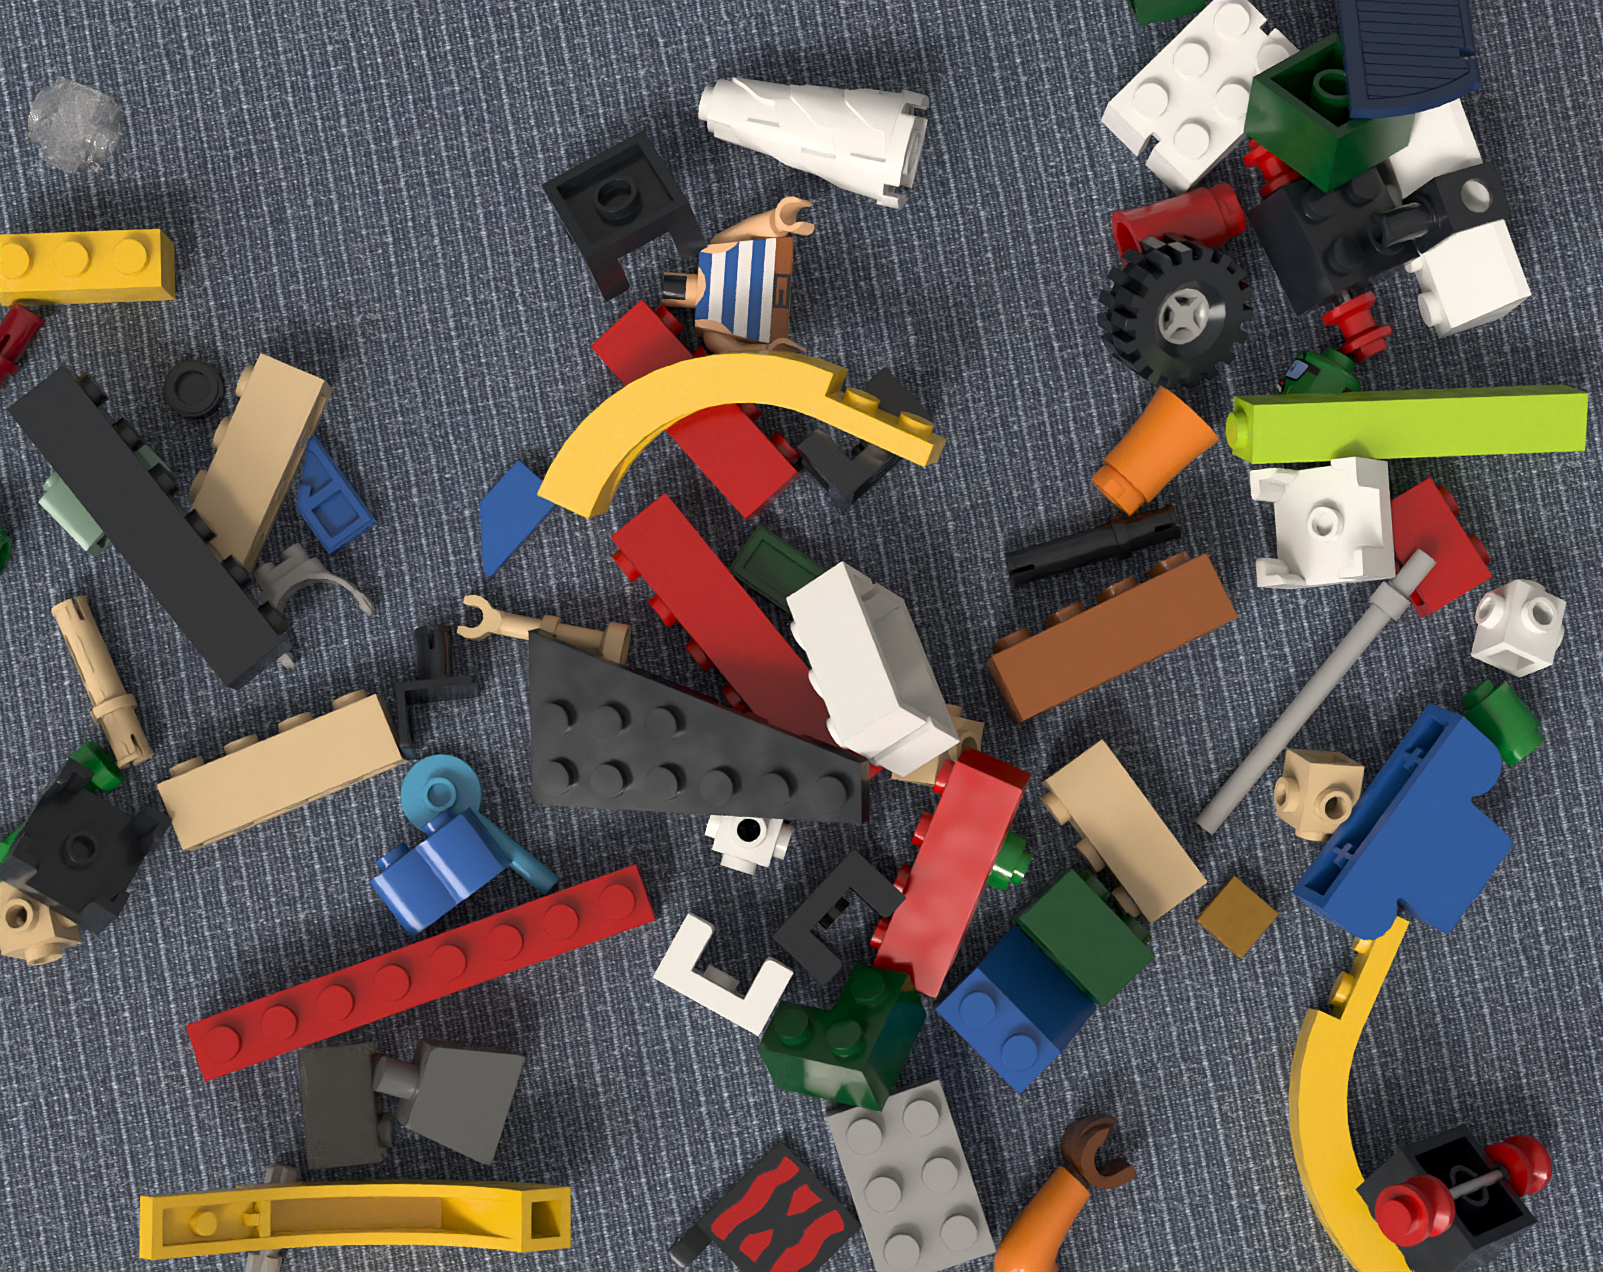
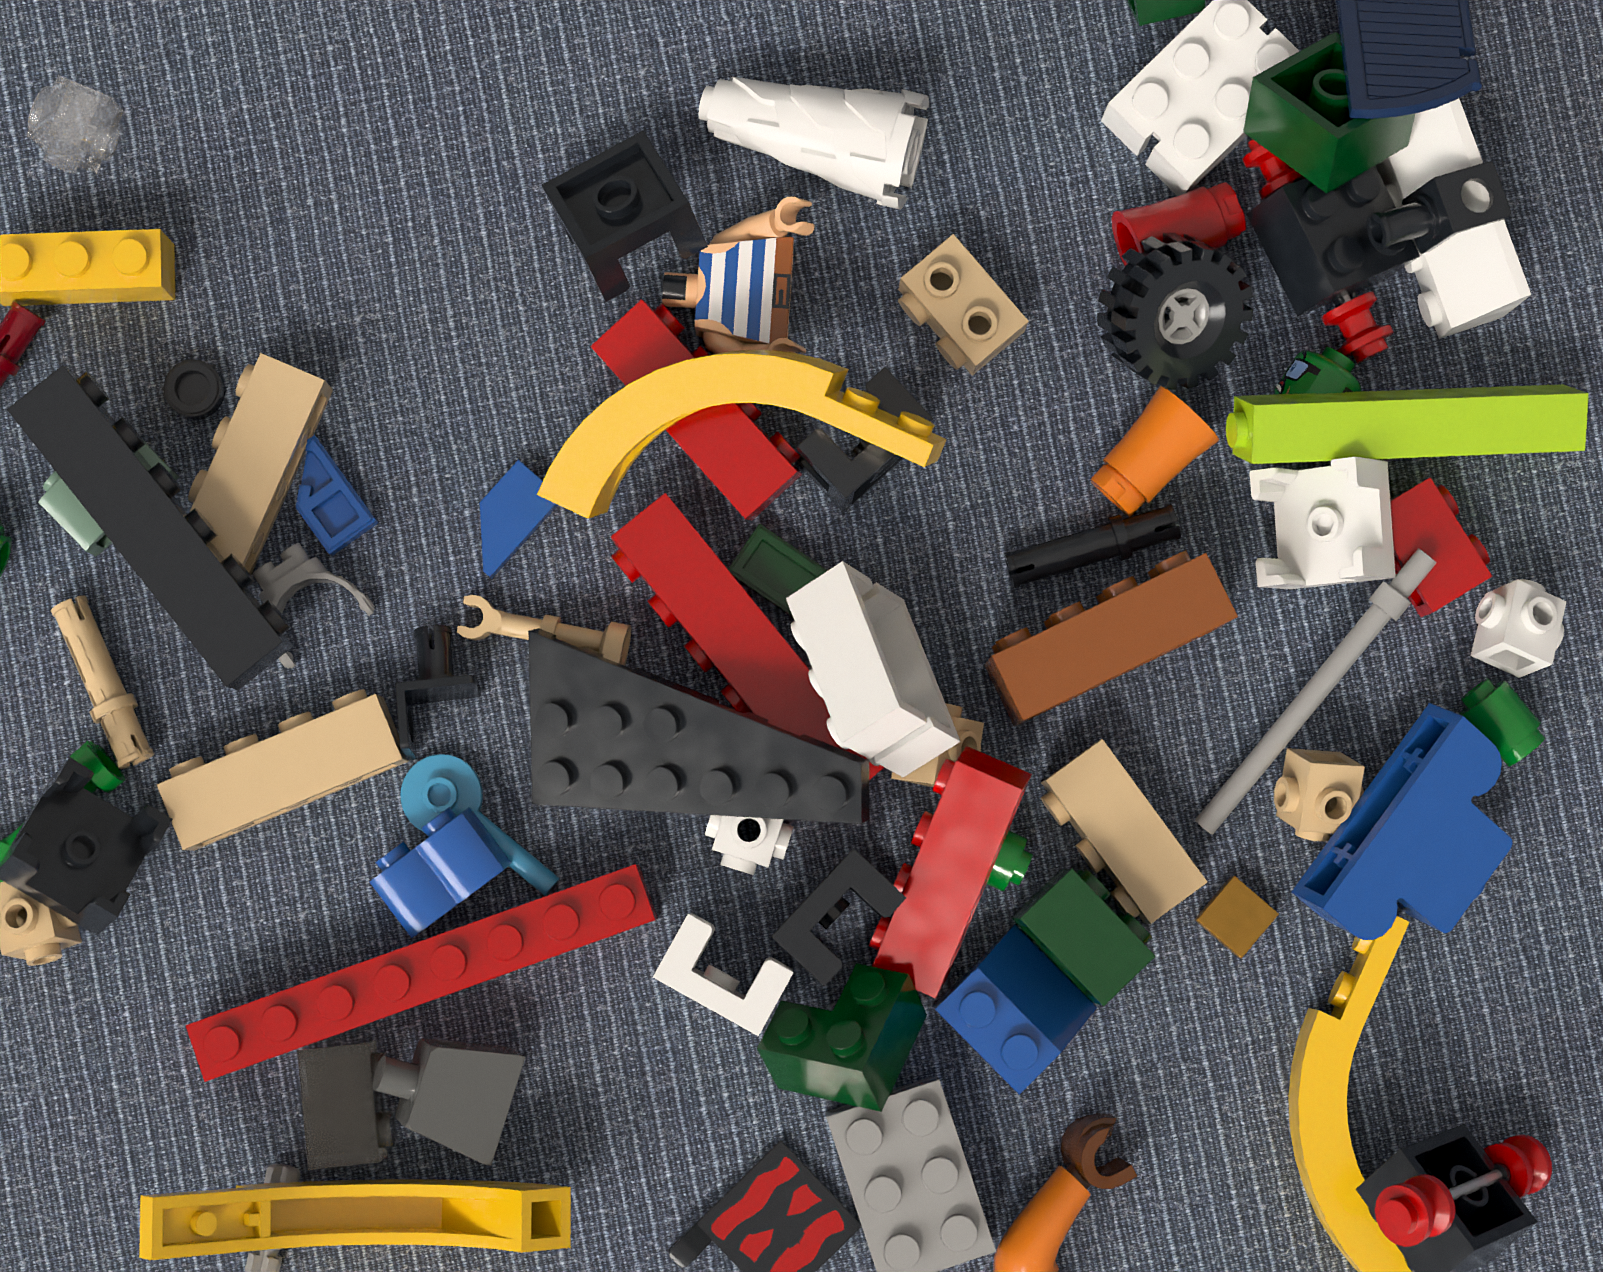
none -> tan brick [898,234,1029,376]

